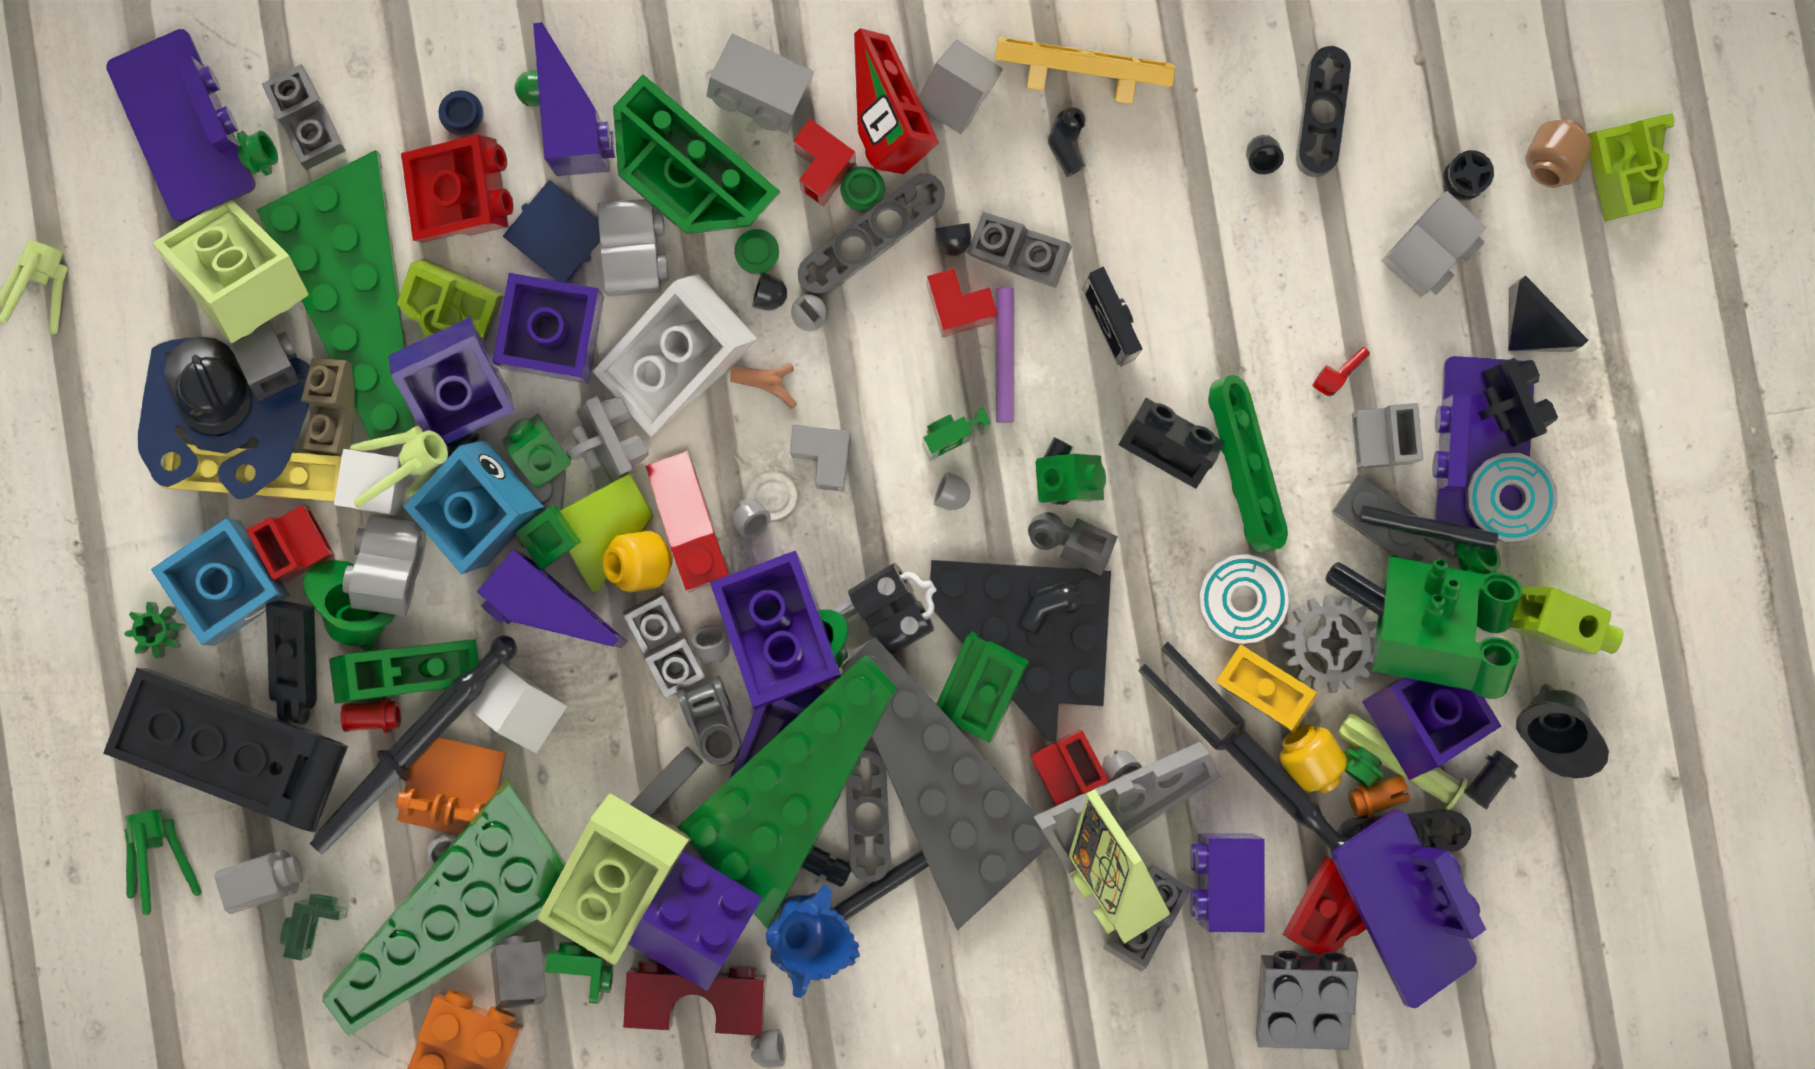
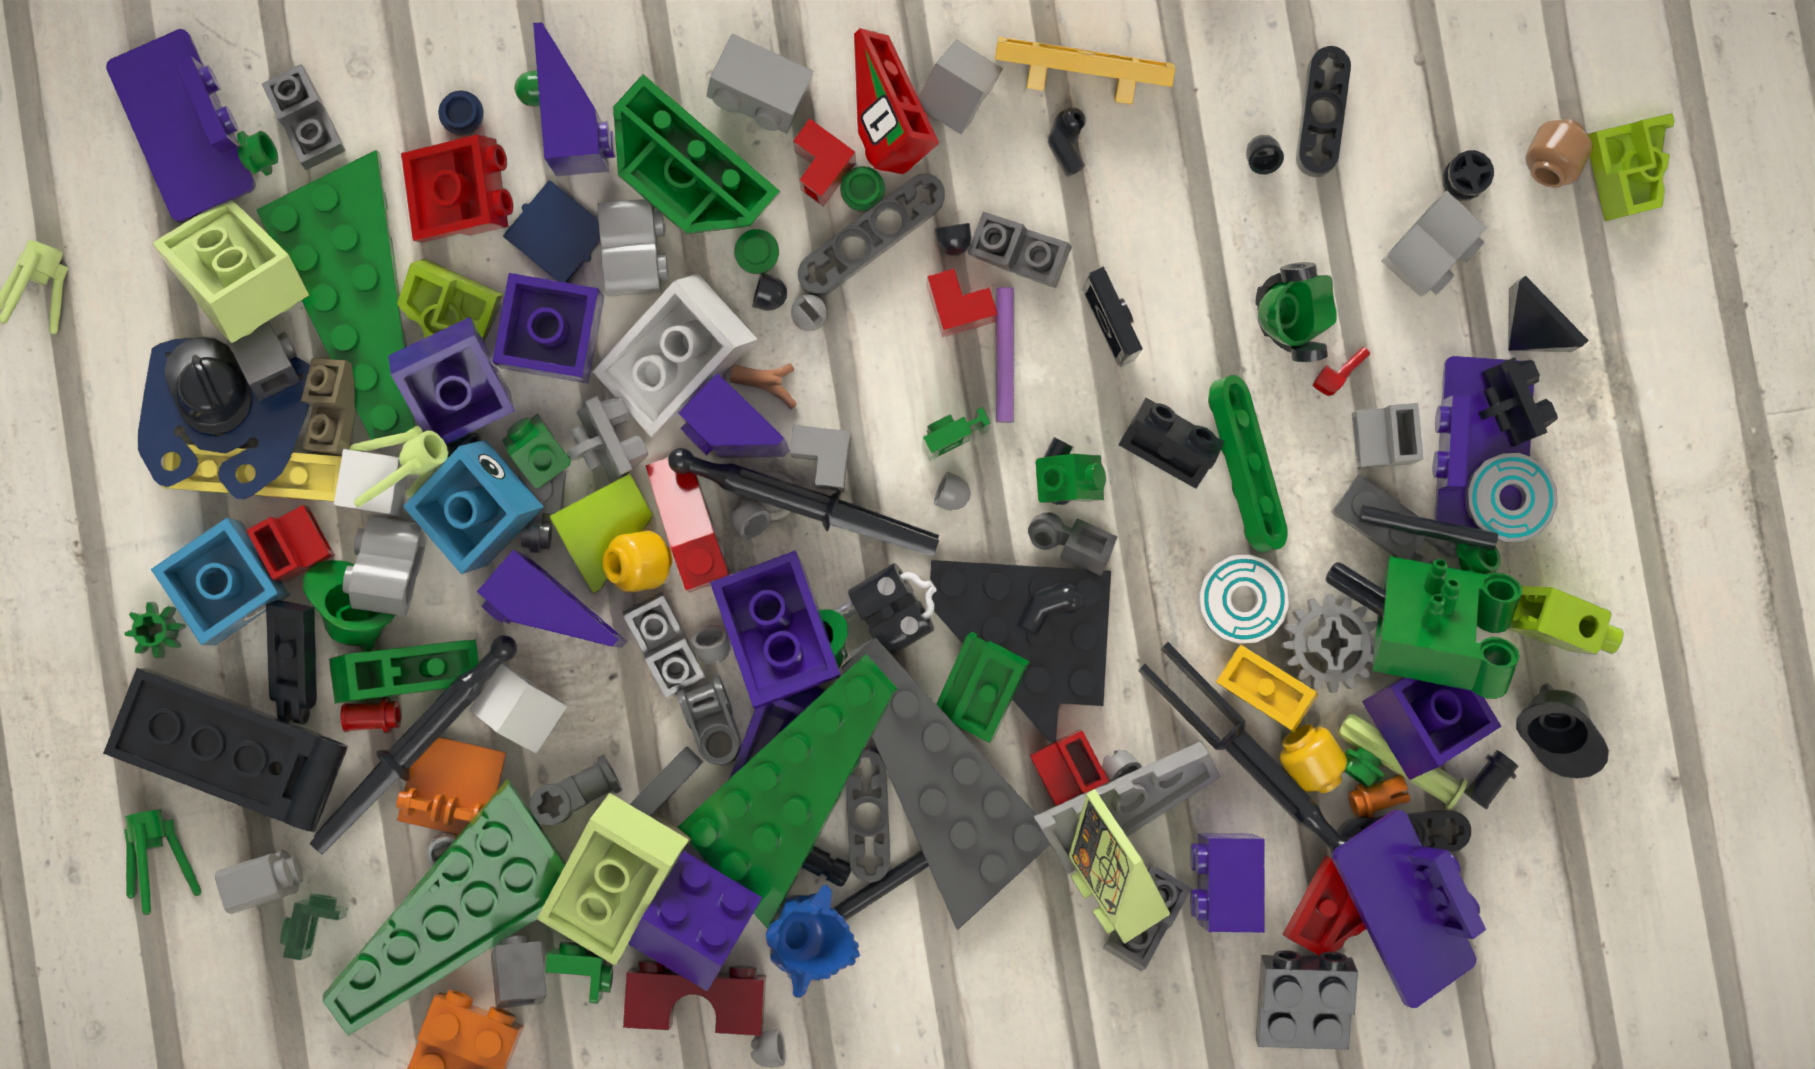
green plate [515,505,582,570] -> none
none -> dark grey connector [530,754,622,825]
none -> black piece [668,448,939,556]
none -> dark purple slope [678,373,790,458]
none -> green cap [1255,262,1337,362]

